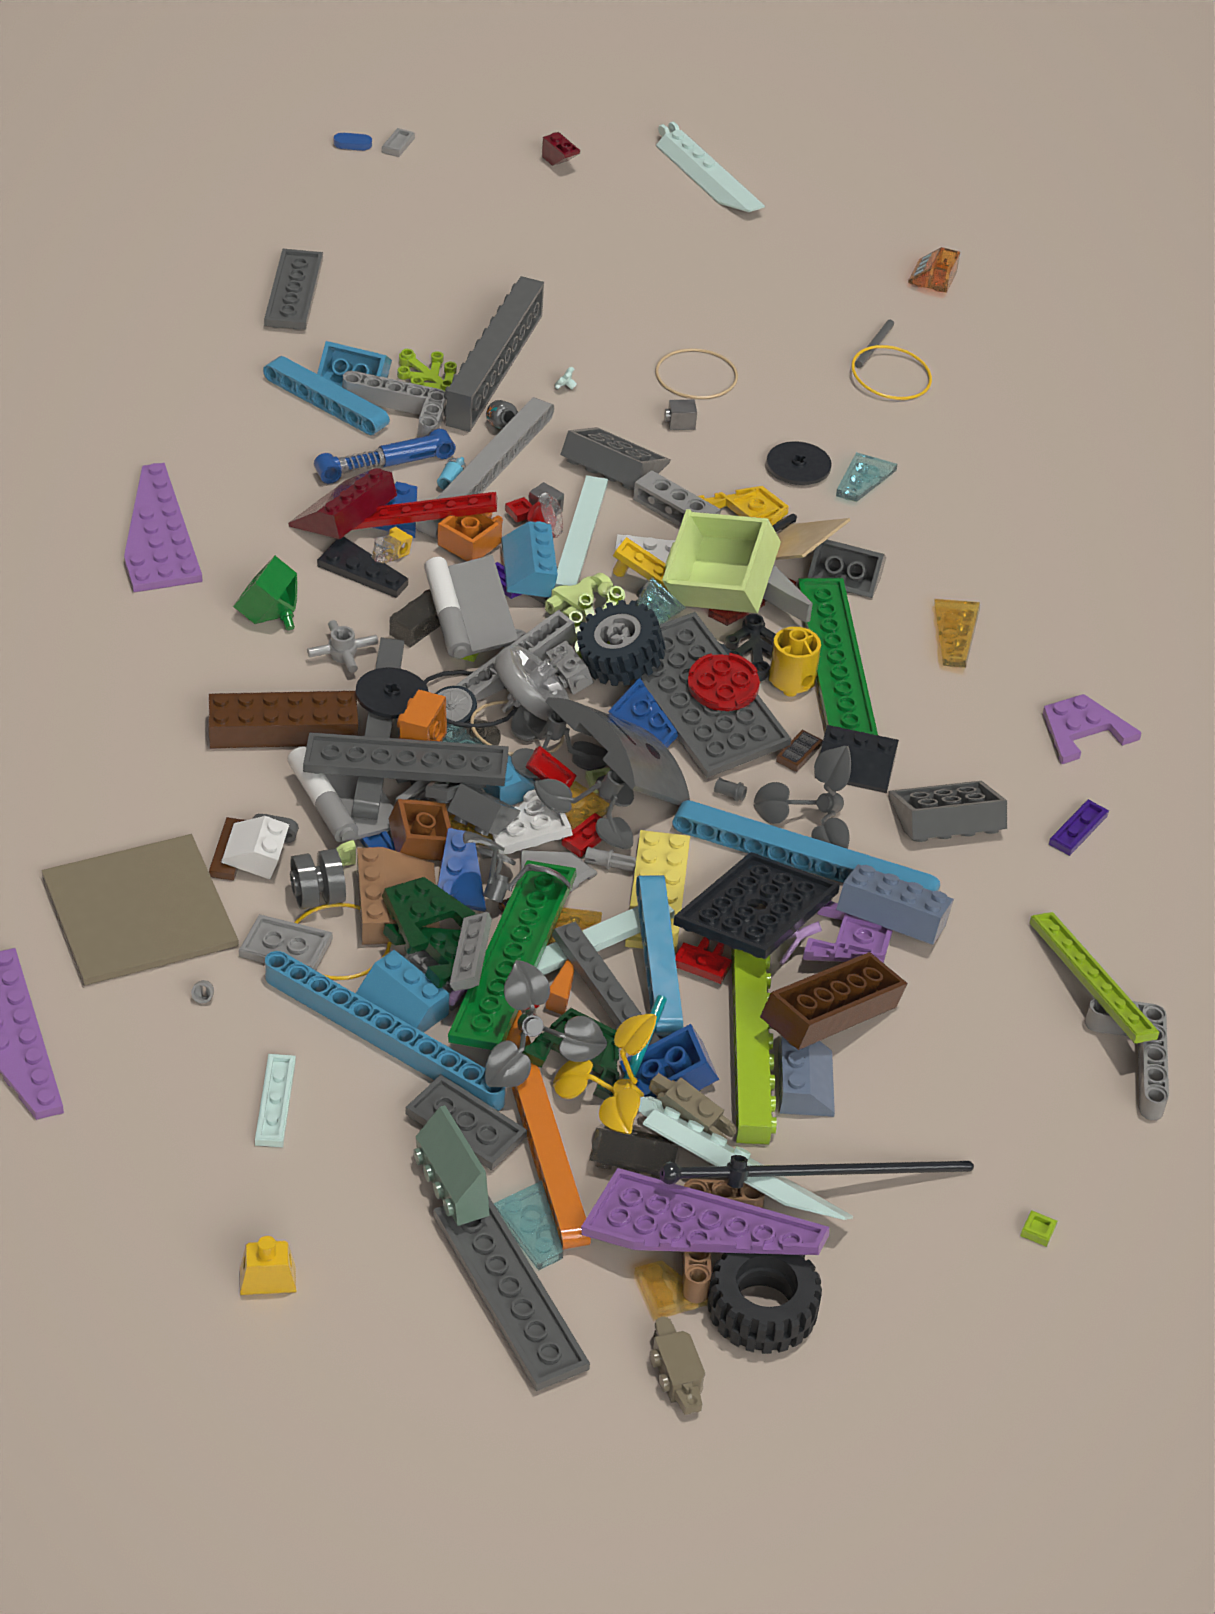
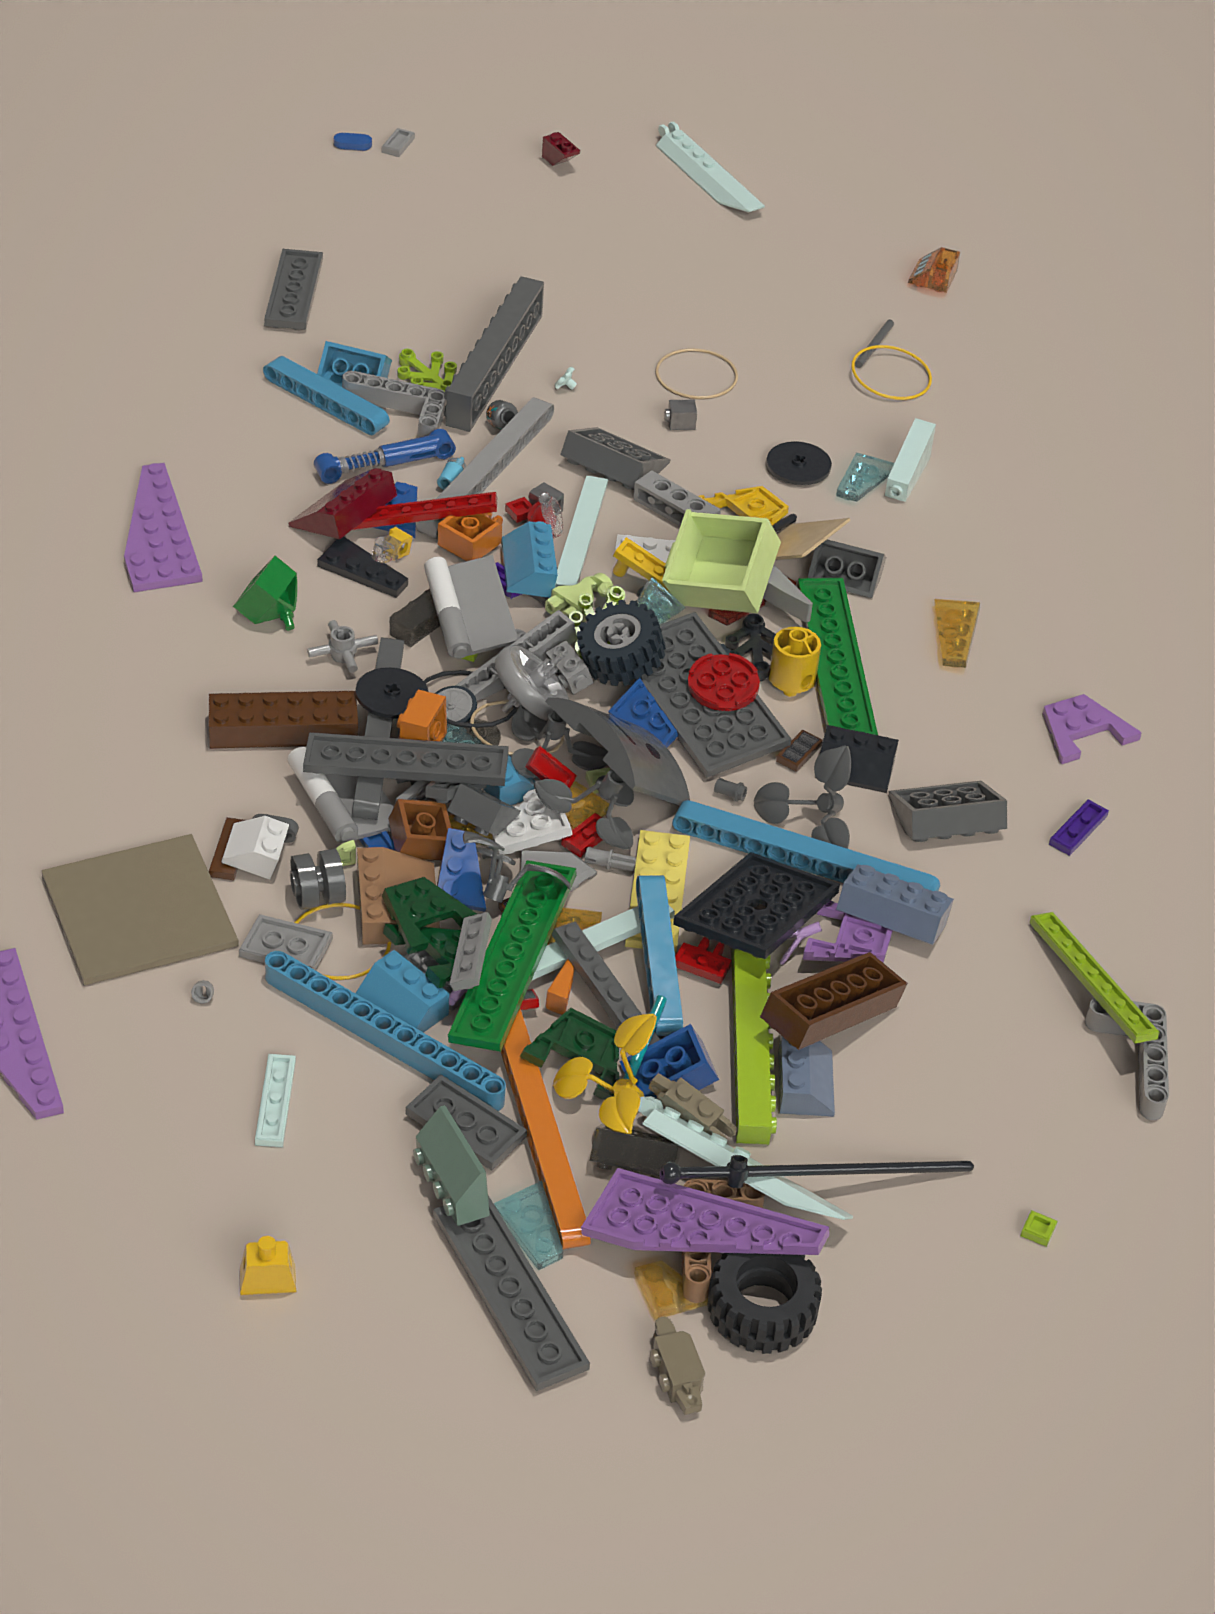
dark grey plant [485,960,607,1087] -> none
none -> light aqua slope [885,418,936,502]

